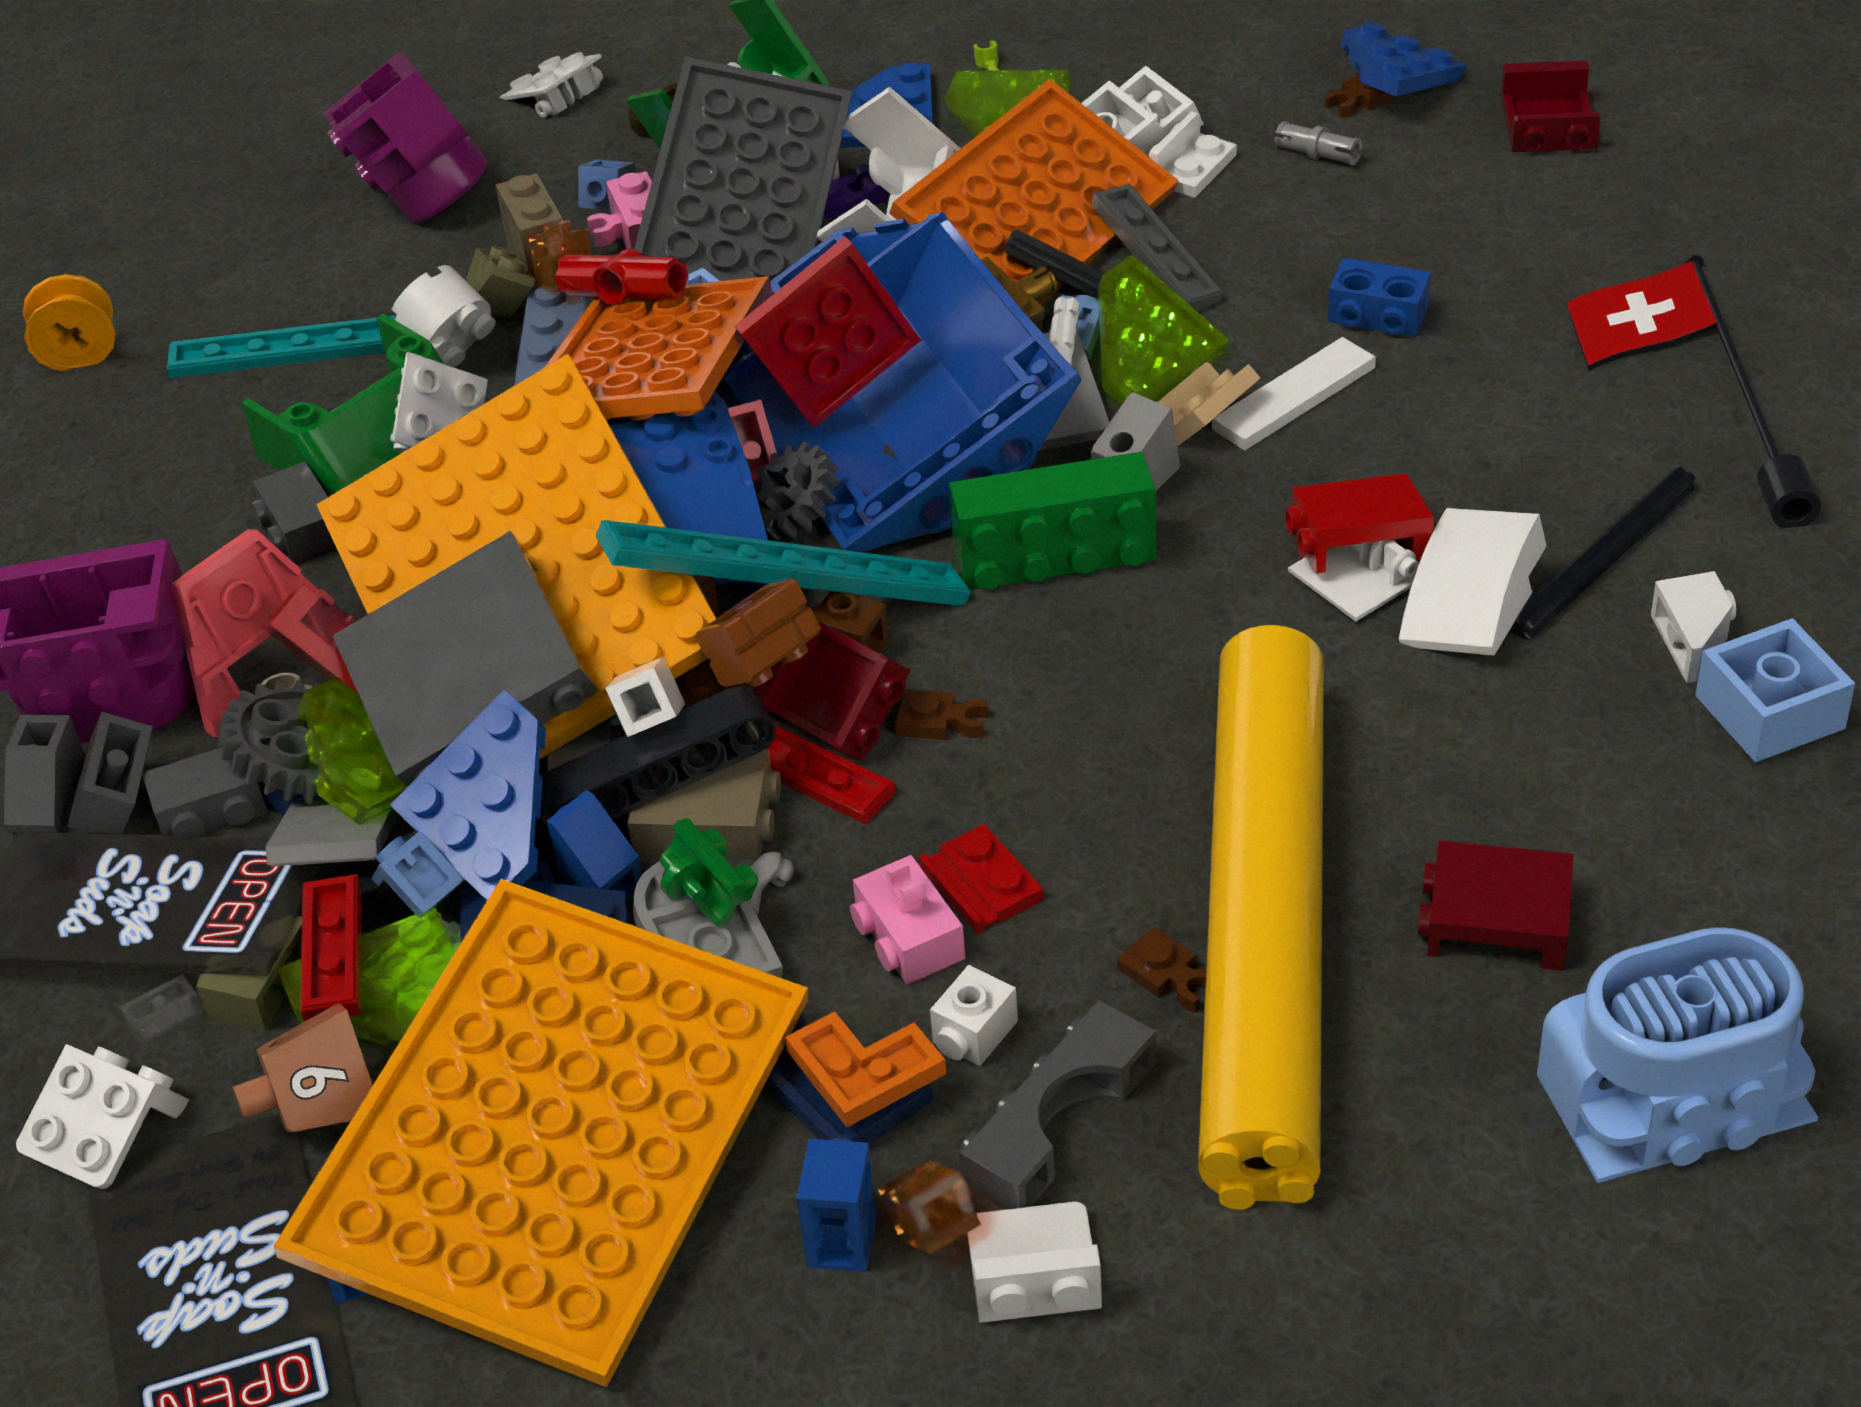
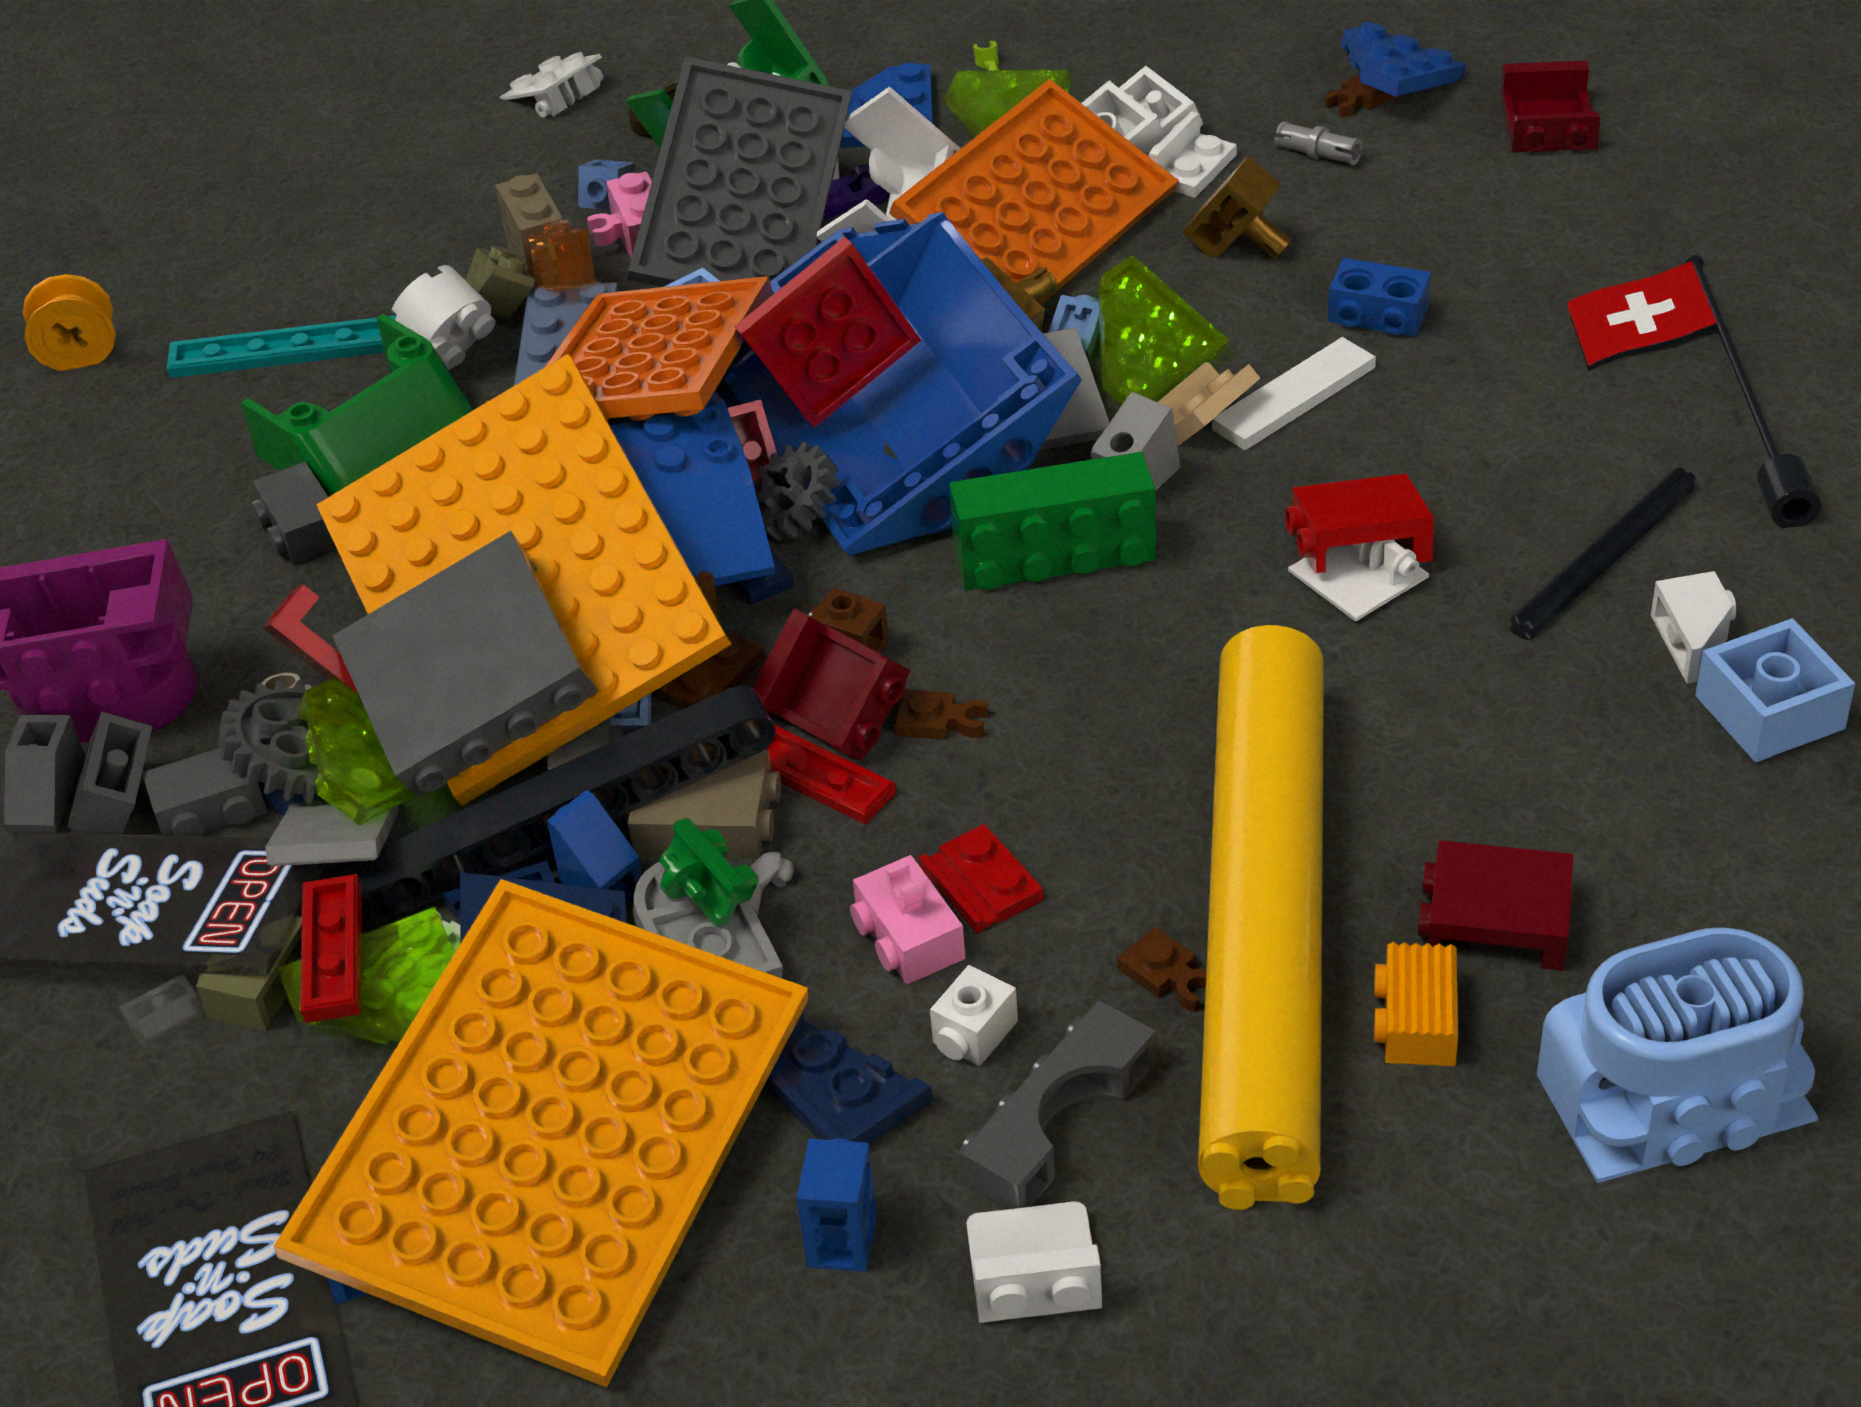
white bracket [16,1044,189,1189] -> none
coral wing [170,529,358,738] -> none
nougat torso [232,1004,373,1132] -> none
magenta brick [324,51,488,223] -> none
medium blue bracket [372,831,465,919] -> none
white hinge [390,352,488,453] -> none
plate [390,689,546,900] -> none
red piece [555,249,689,305] -> none
teal tile [596,520,971,606] -> none
white brick [605,656,685,737] -> none
dark orange brick [695,578,821,688] -> none
orange plate [785,1011,947,1127] -> none
clear orange brick [878,1159,981,1255] -> none
black axle [1004,229,1129,308] -> none
white axle [1049,296,1079,365] -> none
dark grey tile [1091,184,1223,315] -> none
white slope [1399,508,1547,655] -> none
none -> pearl gold brick [1182,156,1292,260]
none -> light orange brick [1374,942,1458,1066]

